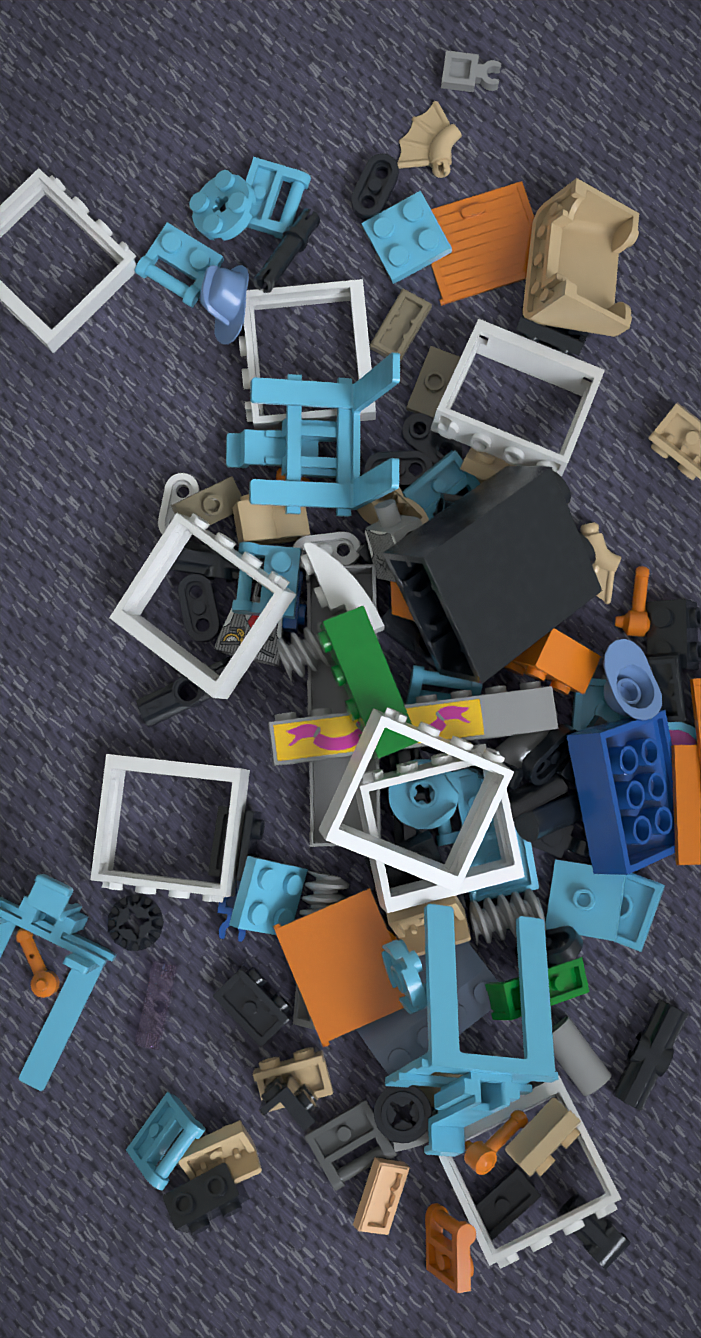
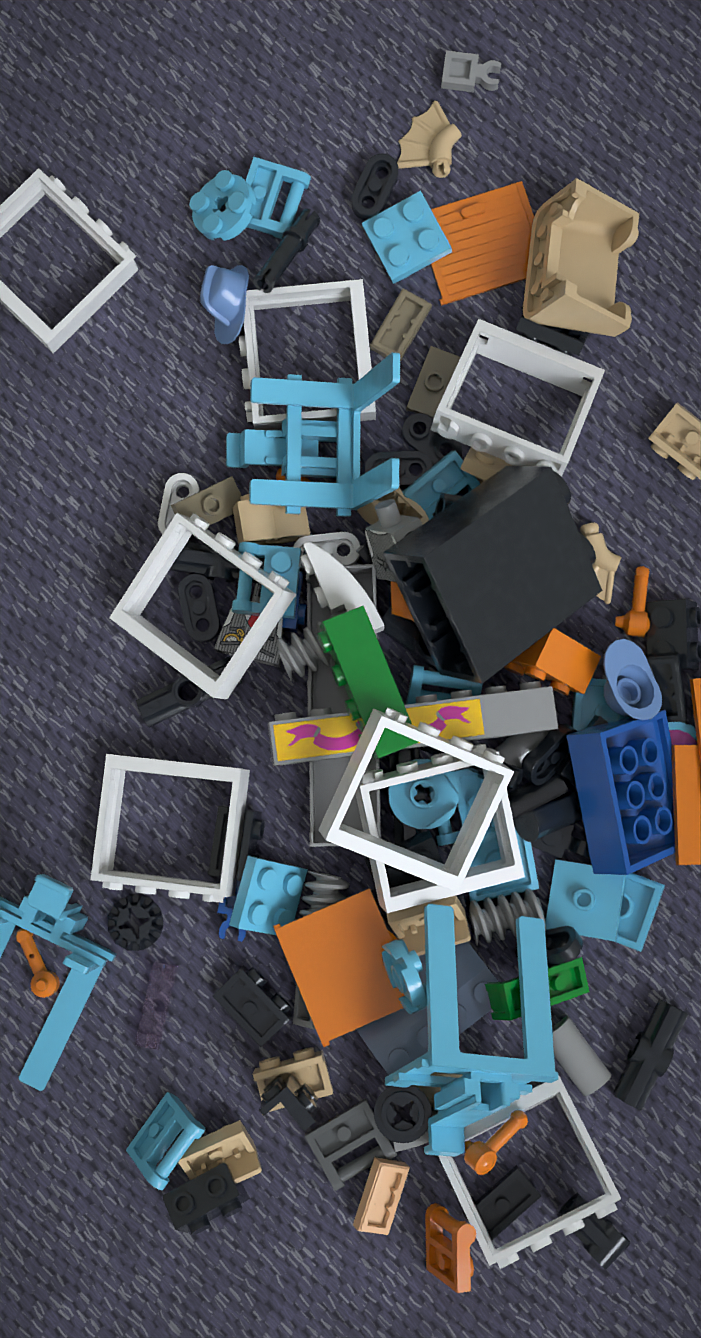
medium azure plate [135,222,224,308] -> none
tan bracket [505,1098,581,1177] -> none

